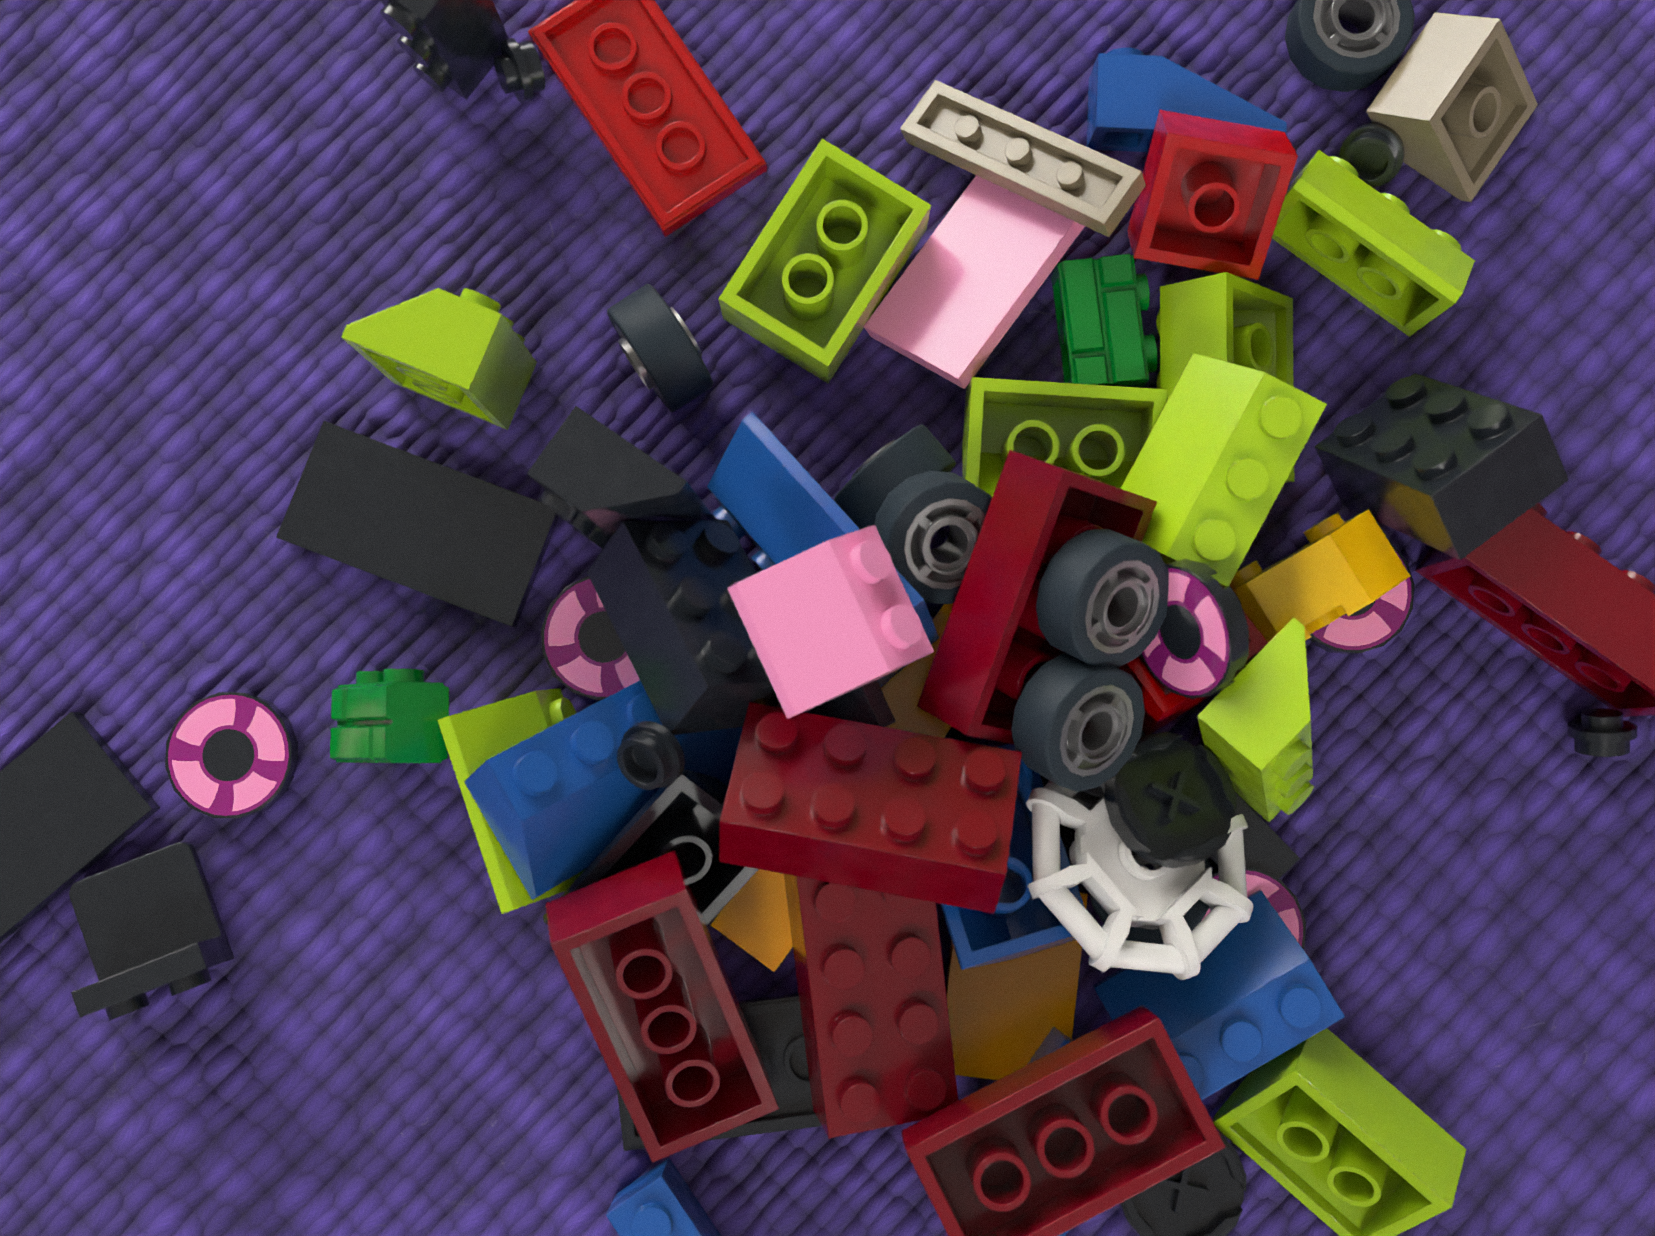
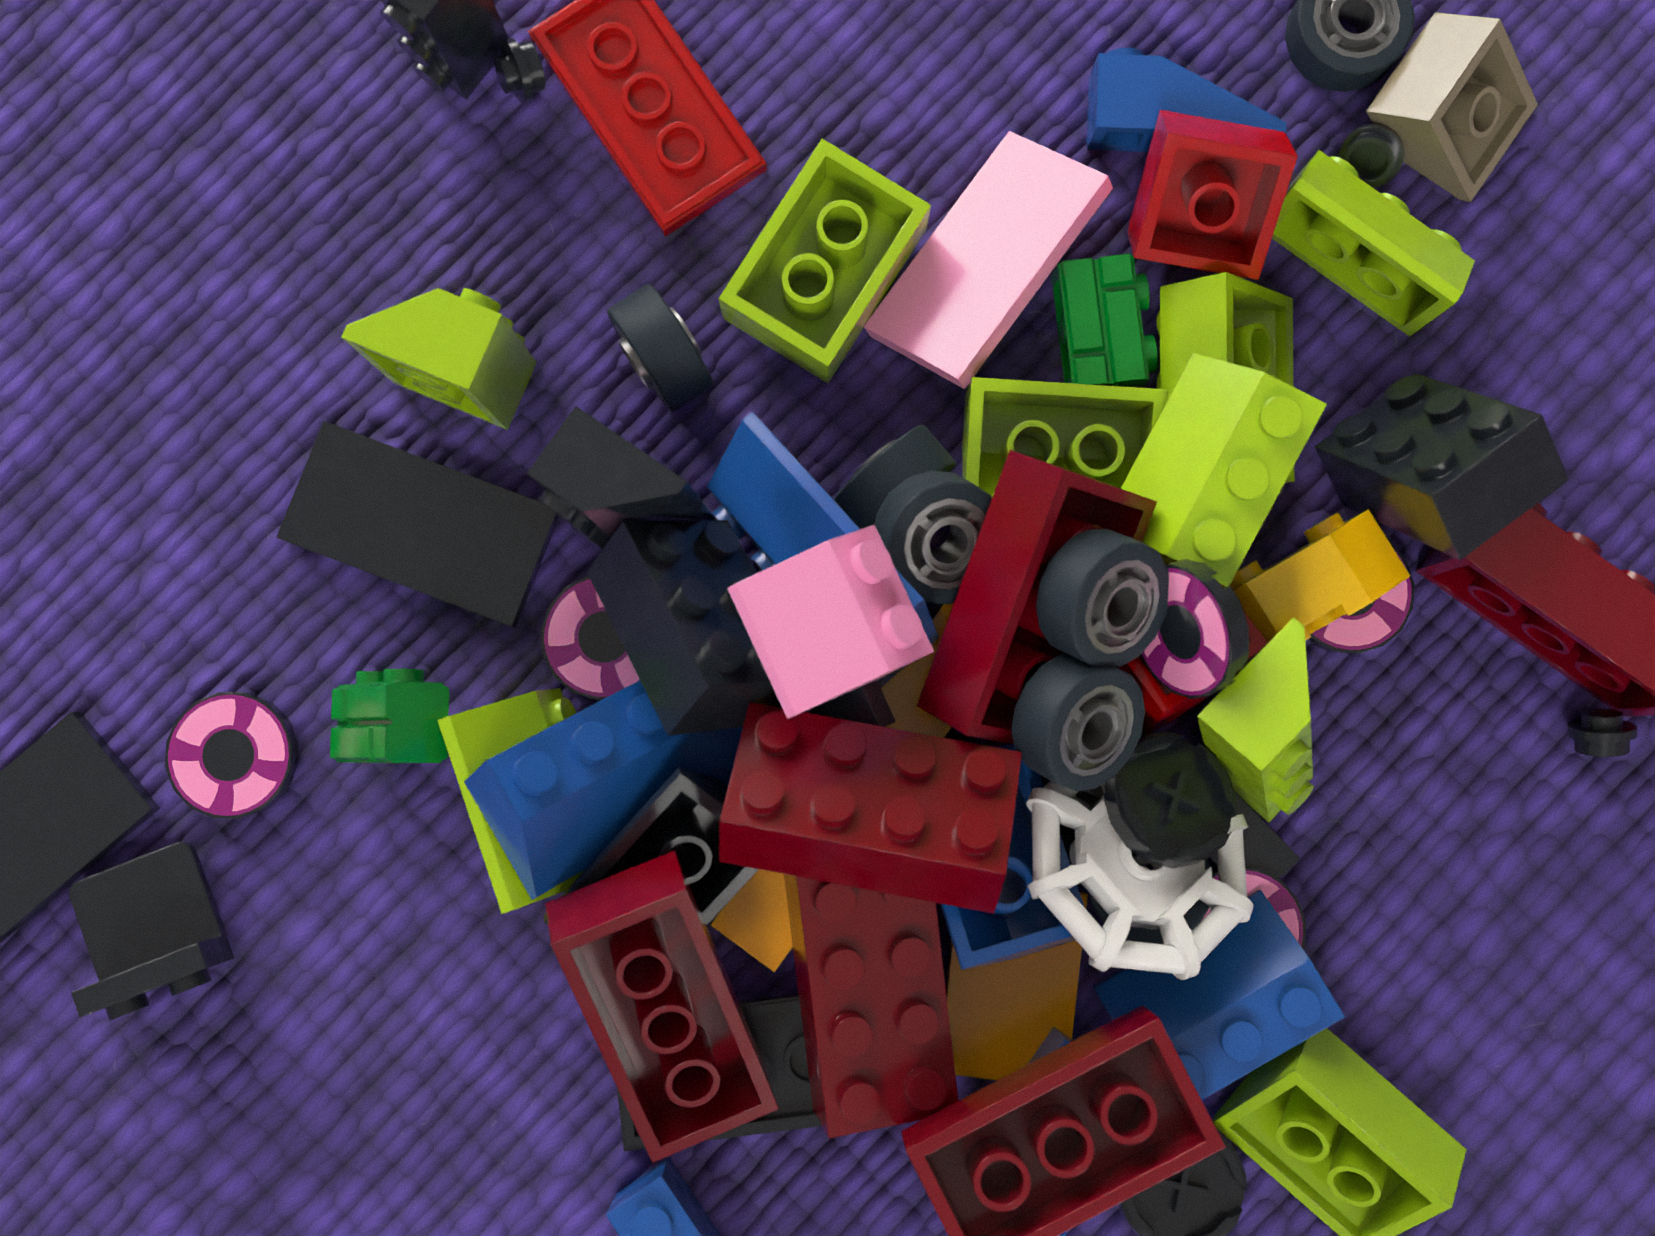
black plate [617,721,685,790] -> none
plate [900,80,1146,237] -> none

